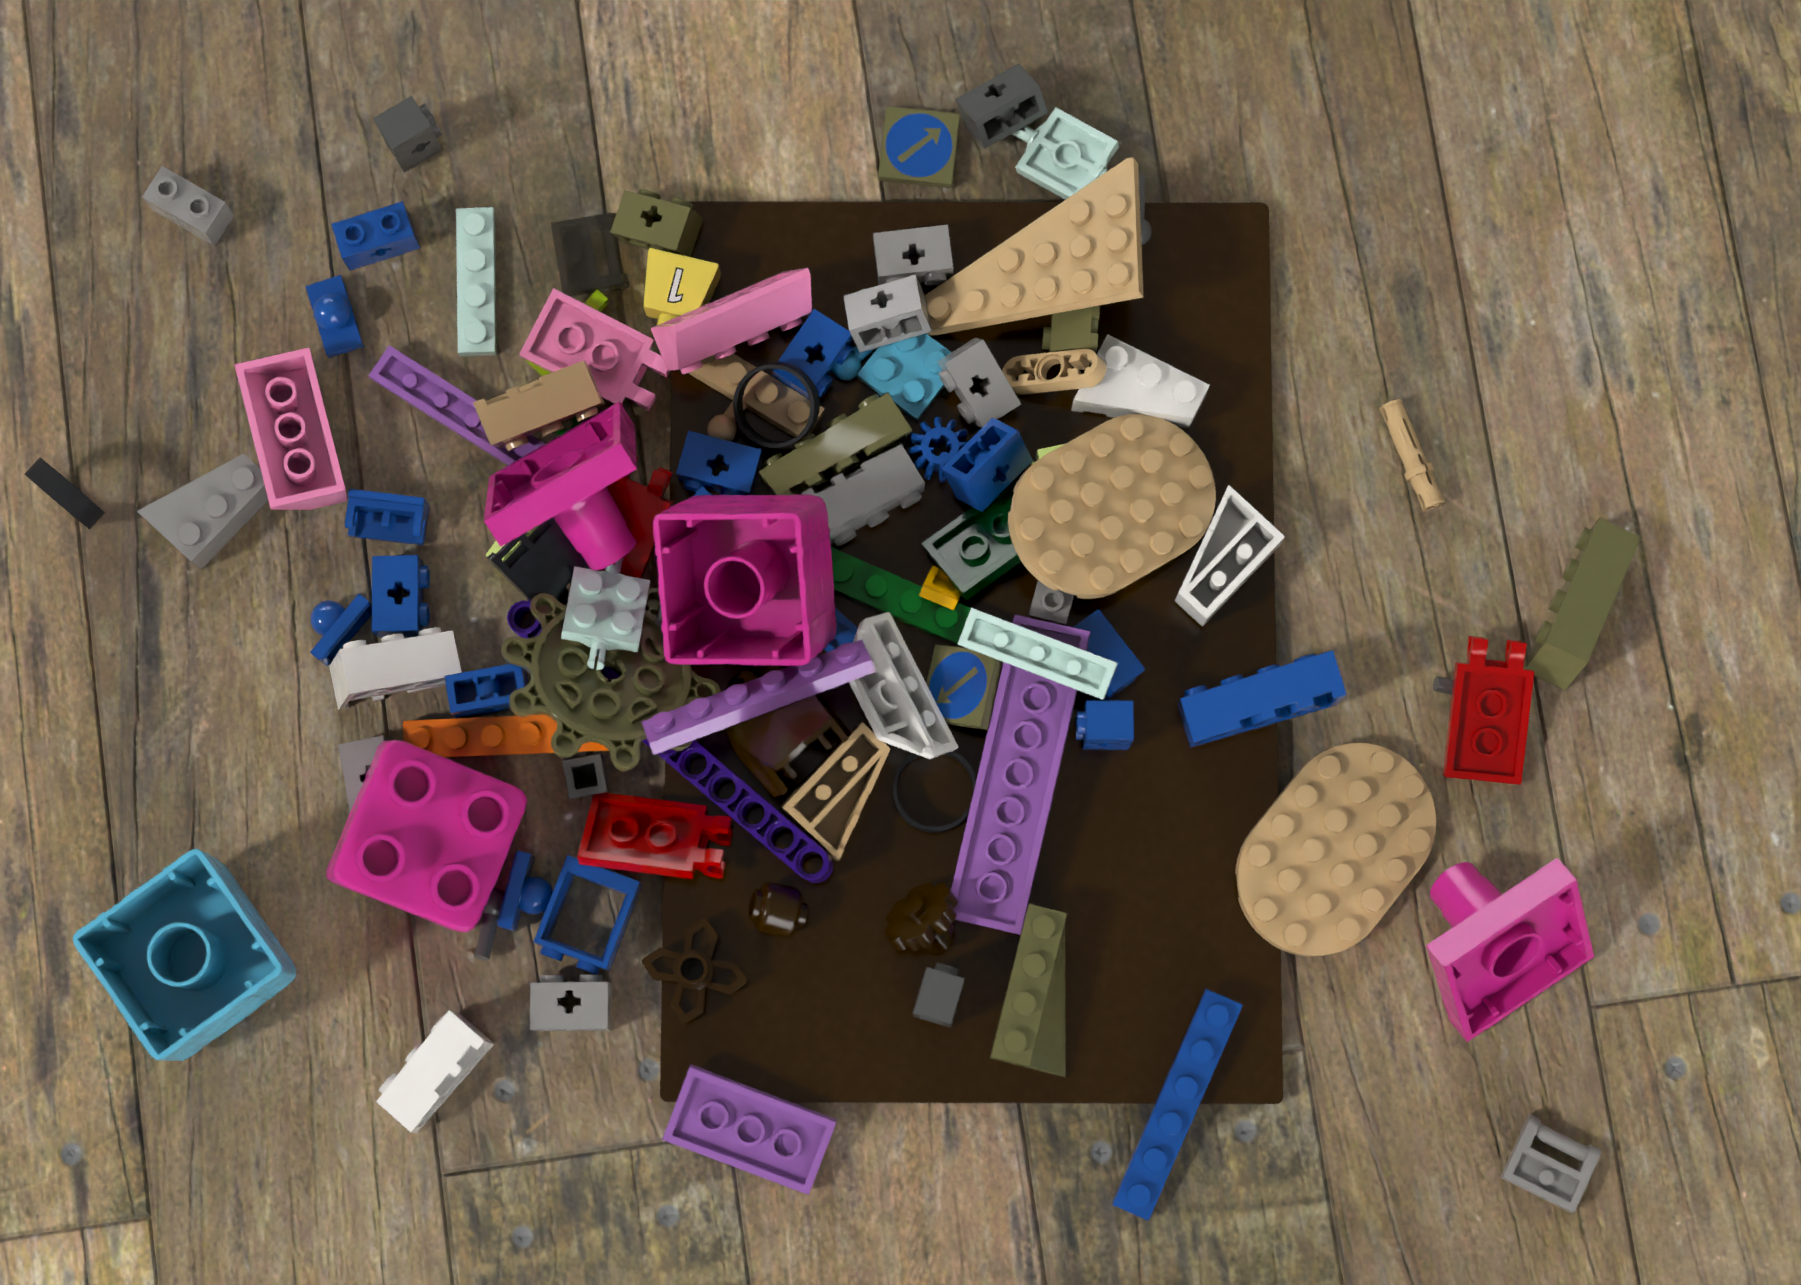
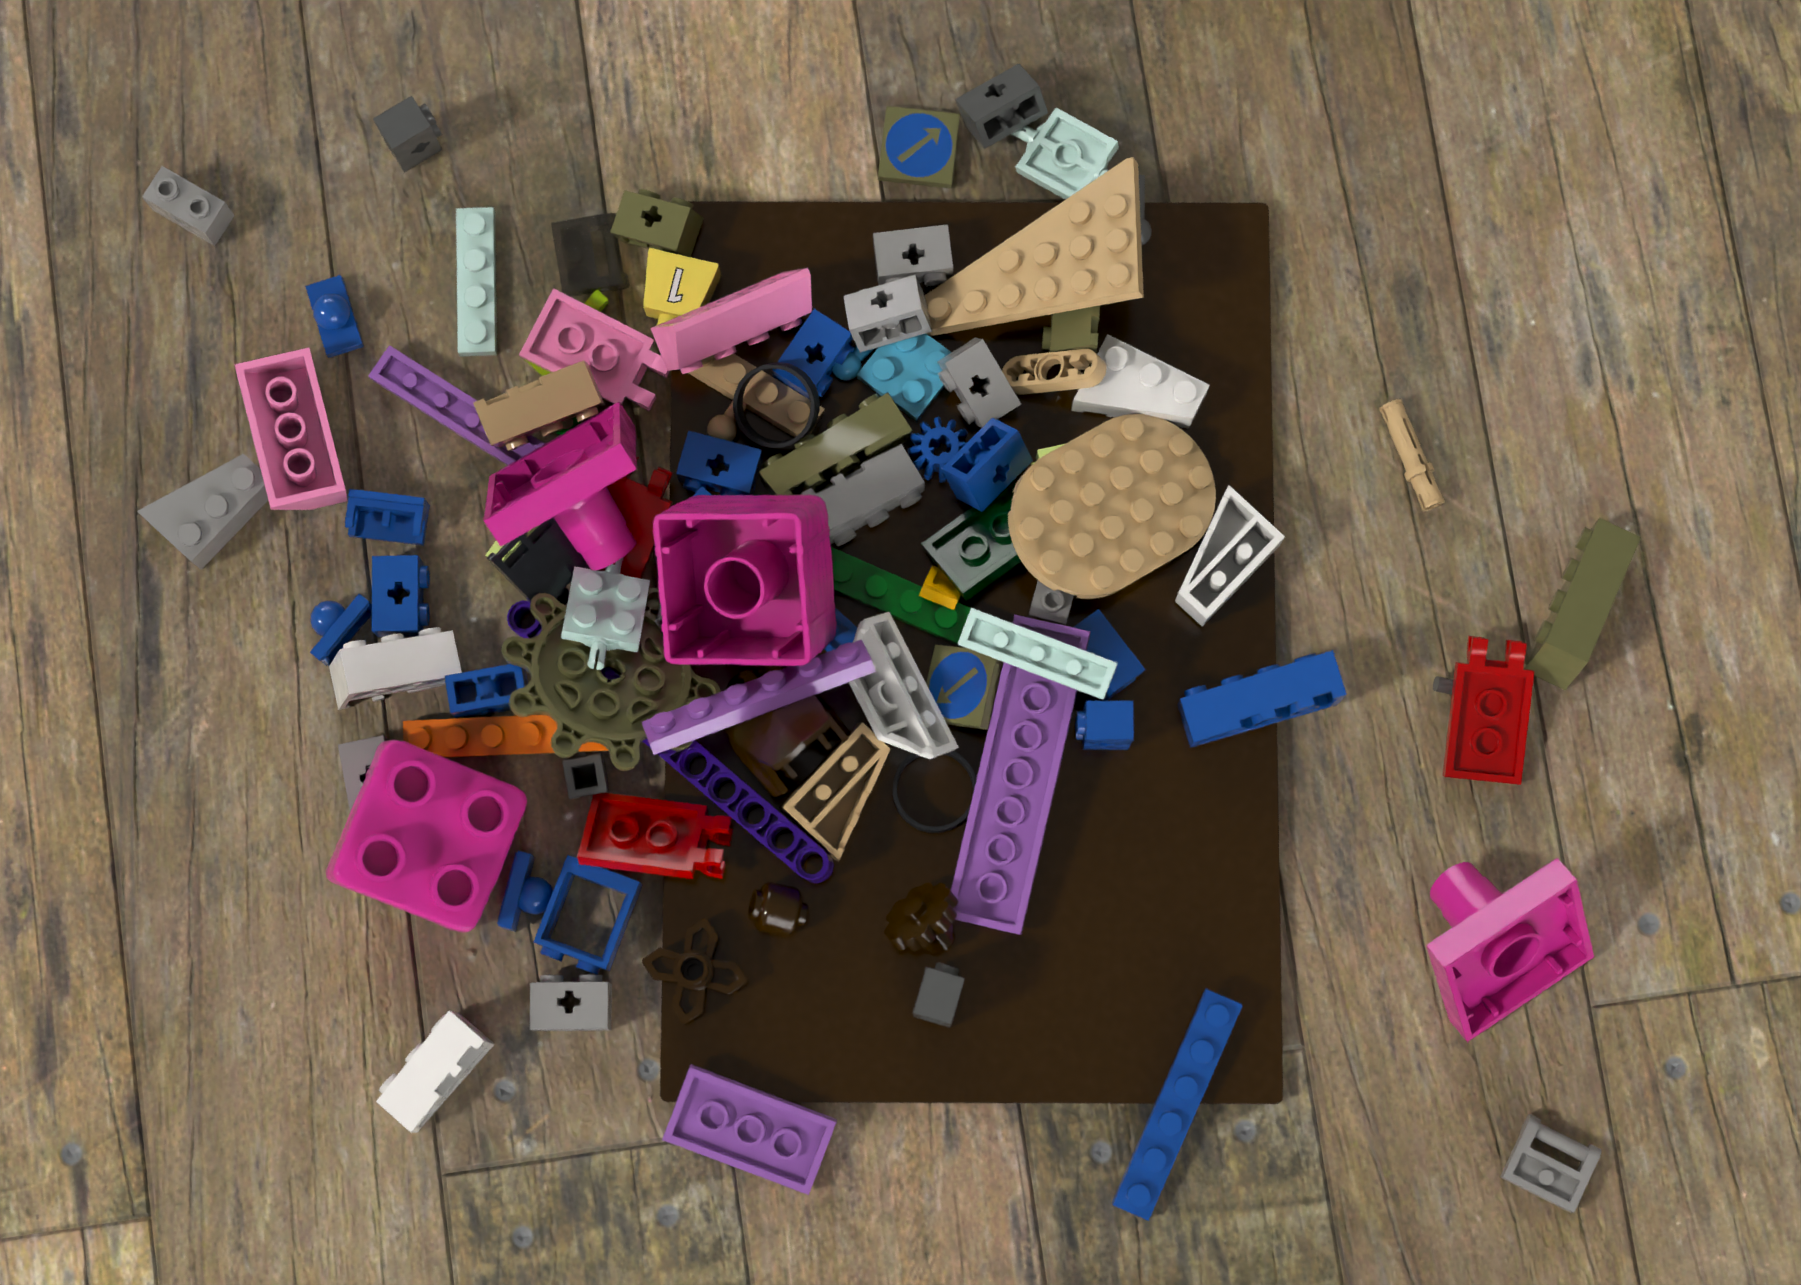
black tyre [25,457,105,529] -> none
medium azure brick [73,849,296,1061] -> none
blue brick [331,201,420,271] -> none
dark grey bar [474,888,505,961] -> none
olive wedge [990,904,1067,1077] -> none
tan plate [1235,743,1436,956] -> none

